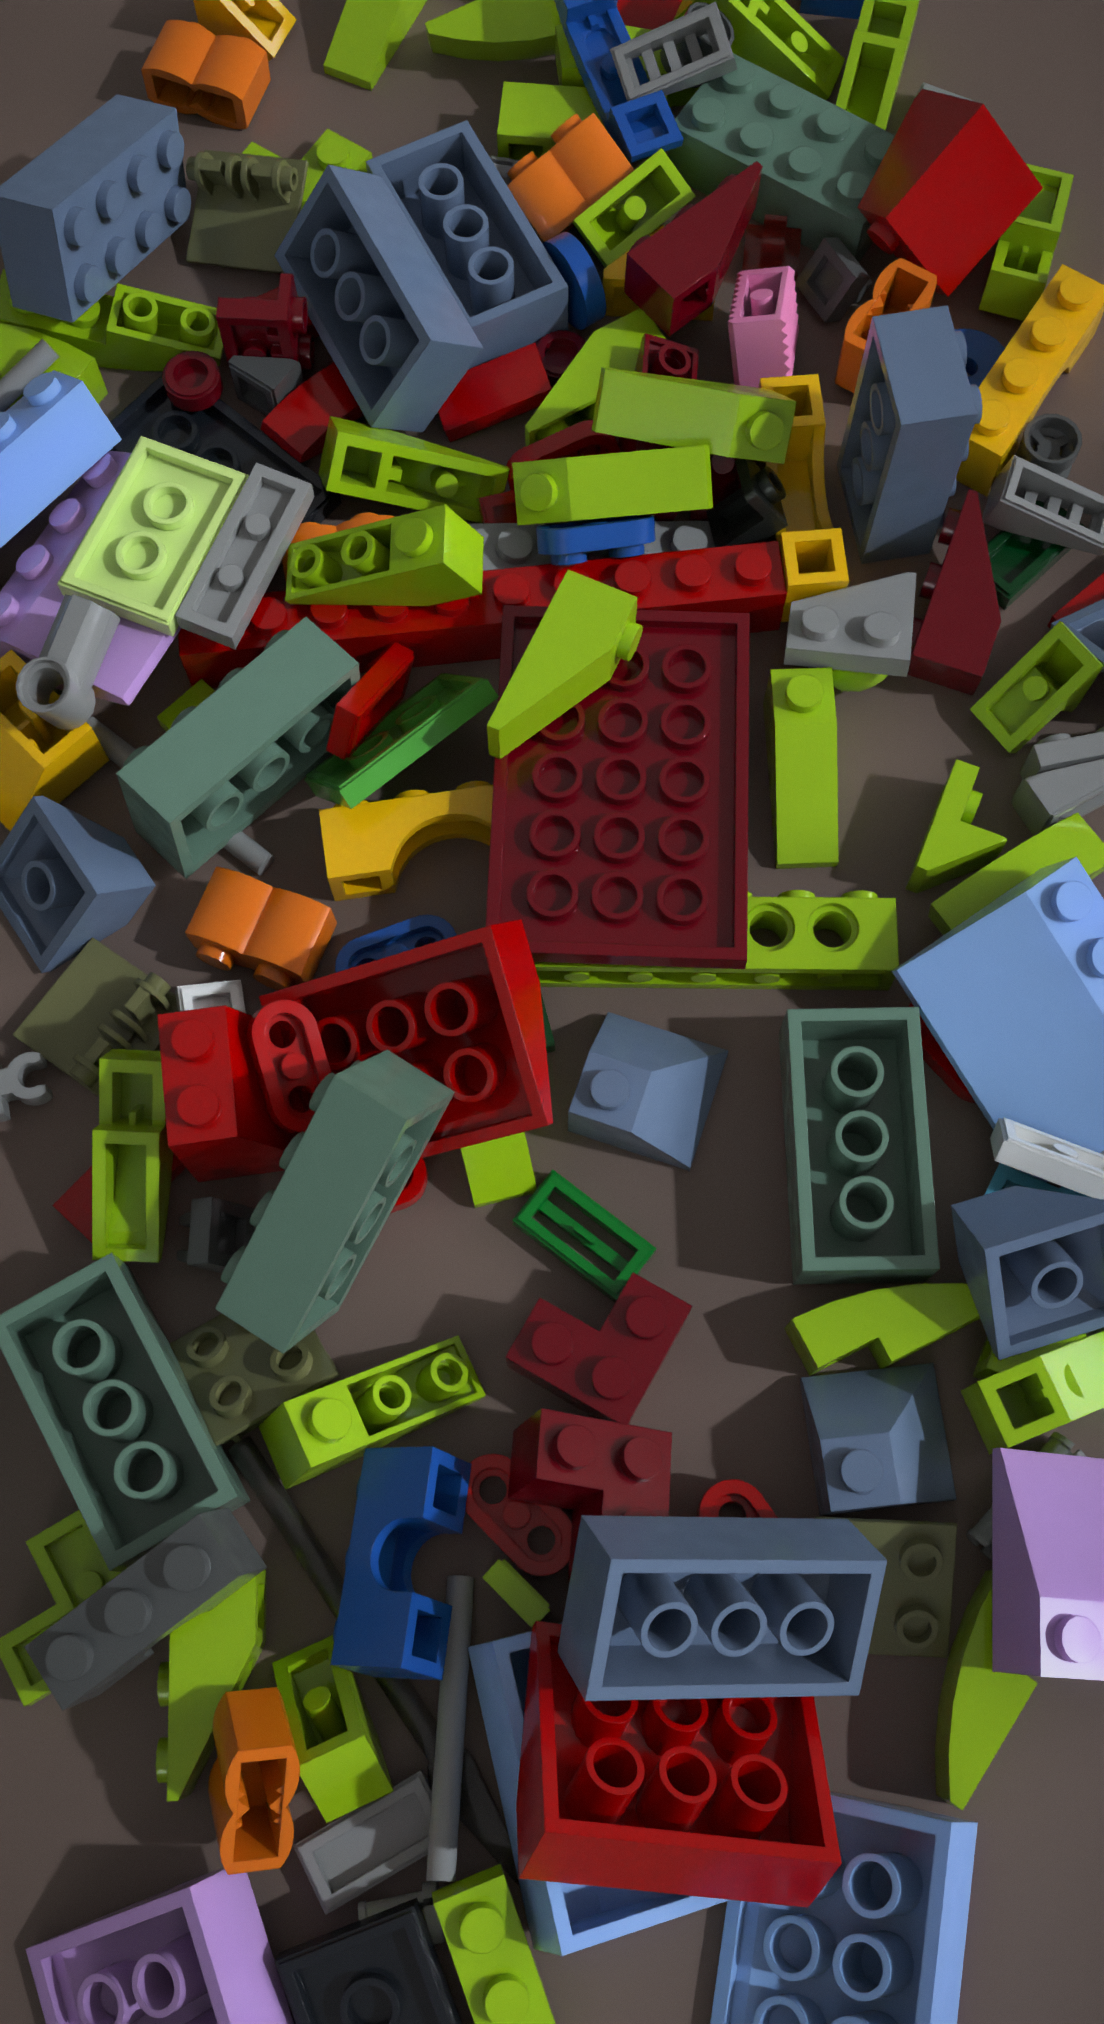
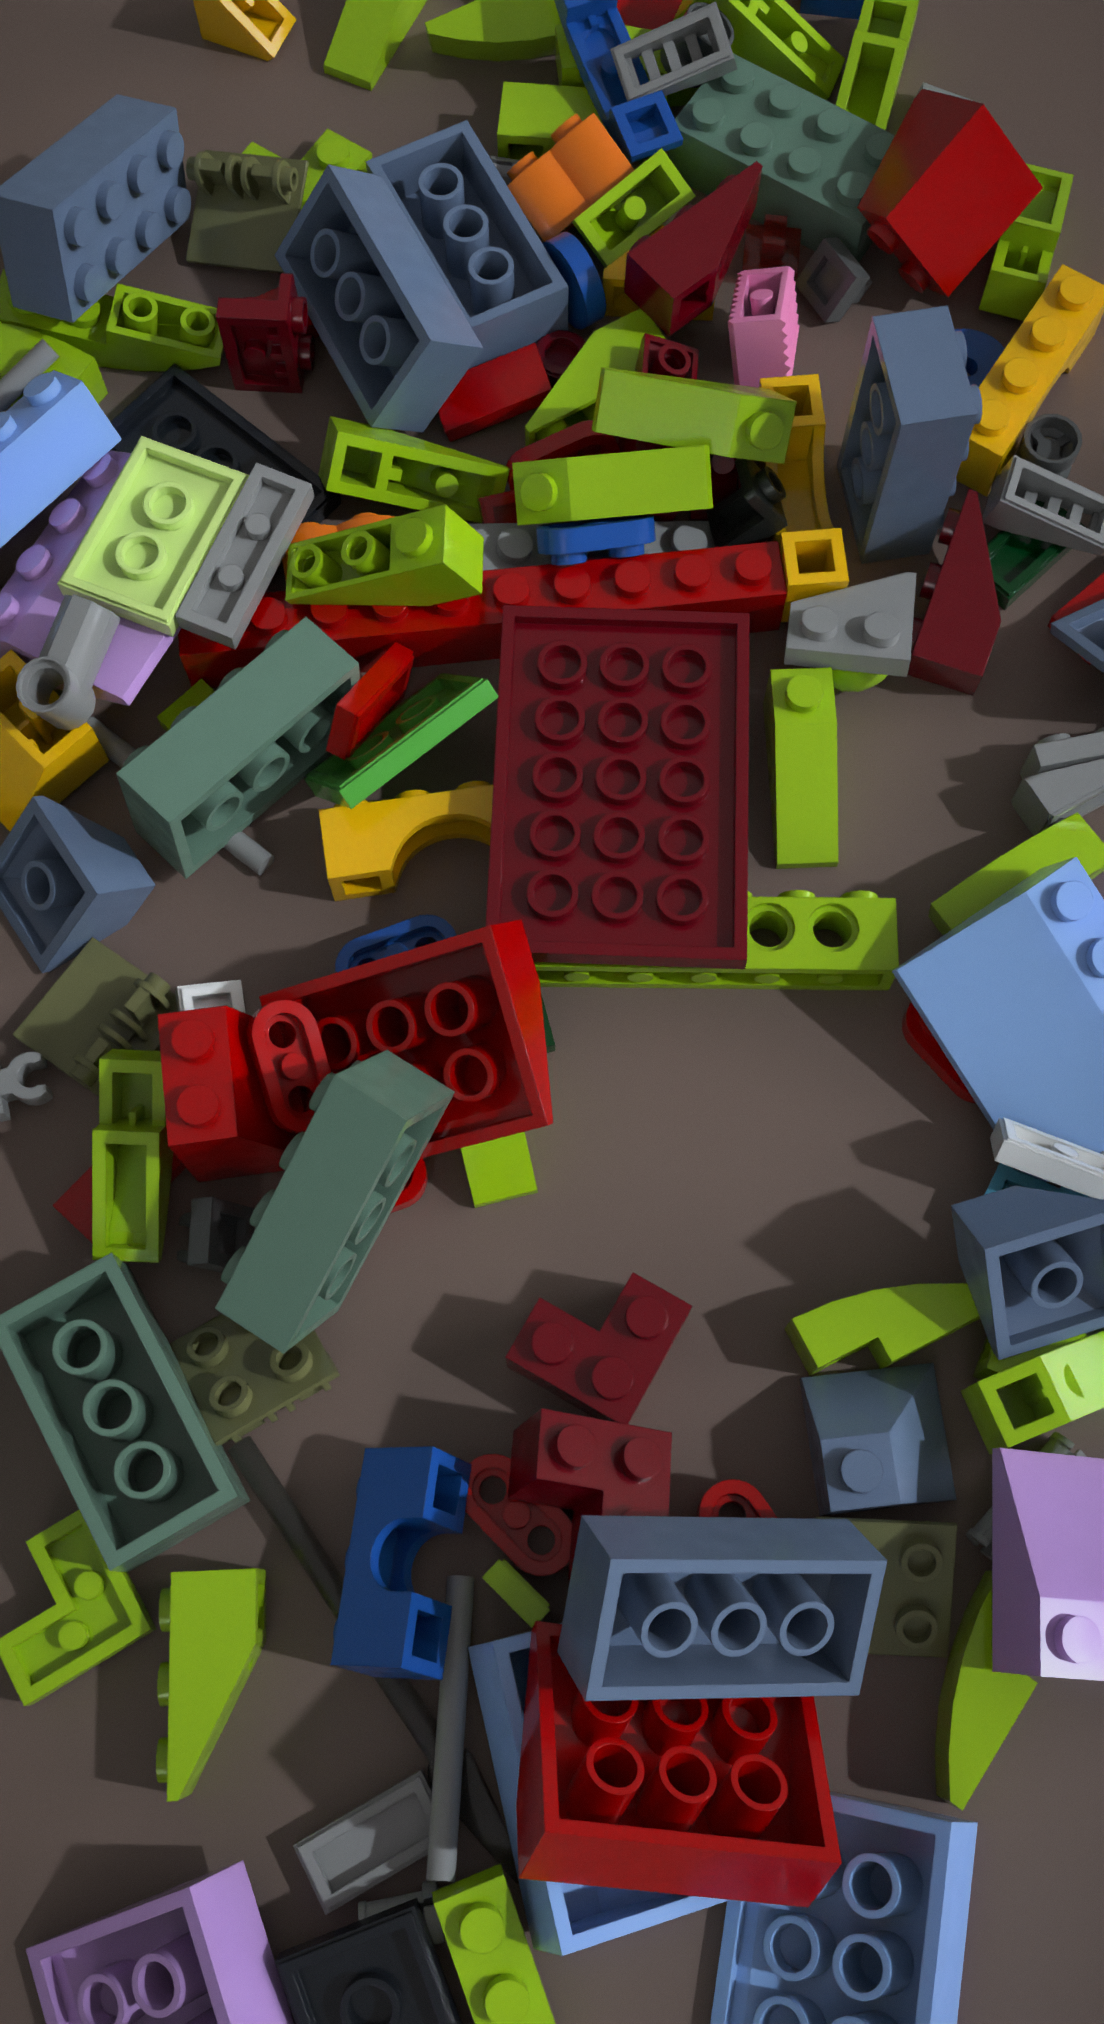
dark grey arch [24,1507,267,1711] -> none
orange brick [141,20,271,130] -> none
dark red tile [162,351,223,412] -> none
orange brick [185,867,337,990] -> none
orange brick [208,1687,300,1875] -> none
dark grey slope [228,355,304,416] -> none
lime slope [258,1335,486,1490] -> none
red slope [261,362,364,464] -> none
lime slope [272,1635,394,1823] -> none
lime slope [487,570,643,759] -> none
green tile [512,1169,657,1303] -> none
sand blue slope [568,1012,729,1171] -> none
sand green brick [779,1007,940,1285] -> none
orange brick [835,258,937,393] -> none
lime slope [905,759,1007,893] -> none
lime slope [970,621,1104,753] -> none

